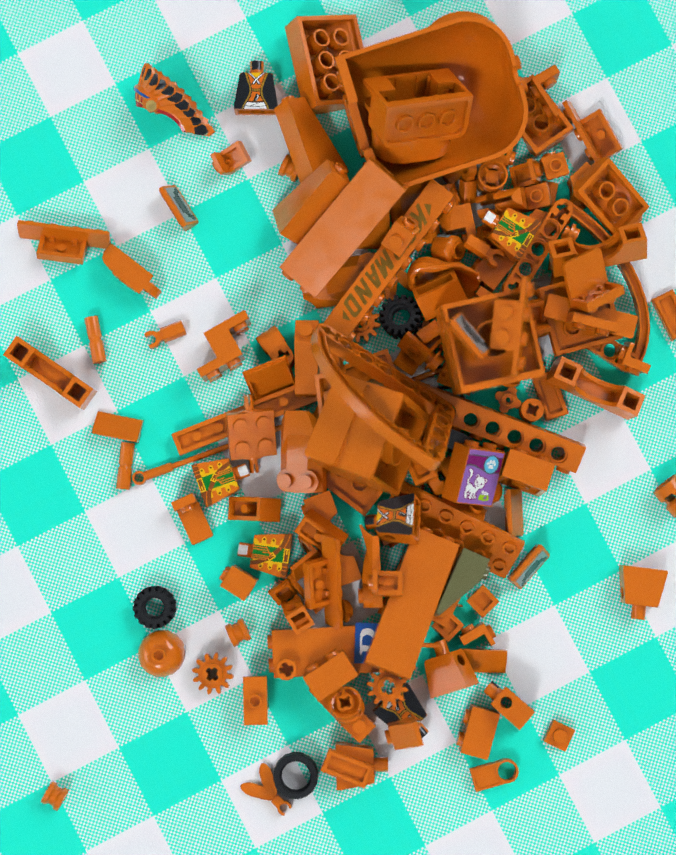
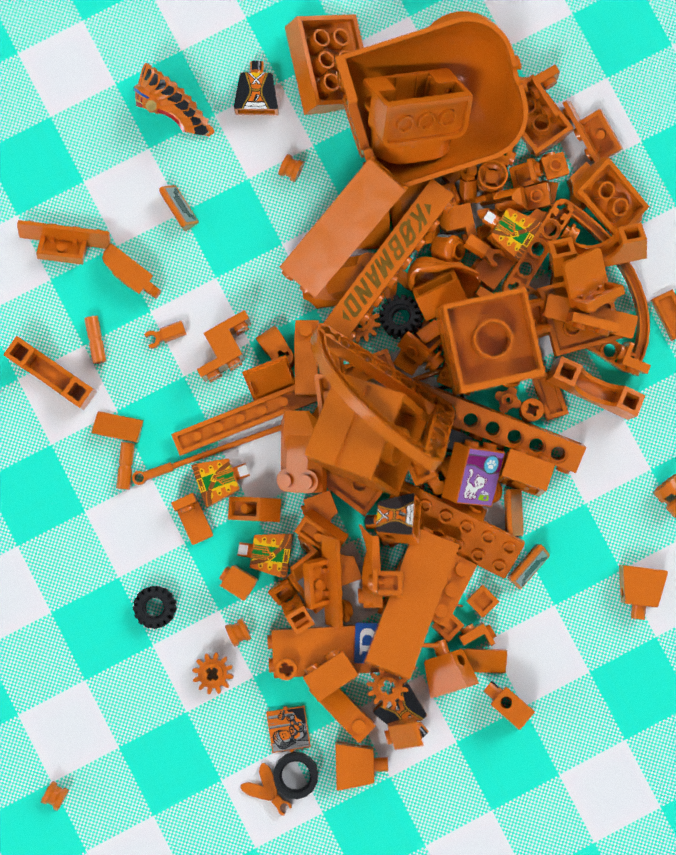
orange cylinder [138,630,185,677] -> none
orange bracket [210,141,252,175] -> none
orange plate [226,394,277,473] -> none
orange brick [243,676,269,725] -> none
orange slope [272,159,350,245] -> none
orange slope [274,96,349,183] -> none
orange tile [320,748,374,789] -> none
orange wheel [328,686,365,725] -> none
orange bracket [381,216,420,257] -> none
olive slope [434,548,491,617] -> none
orange slope [447,312,491,361] -> none
orange brick [456,704,500,760] -> none
orange piece [469,758,519,792] -> none
orange bracket [490,277,534,376] -> none
orange plate [543,719,575,752] -> none
none -> piece [266,706,311,753]

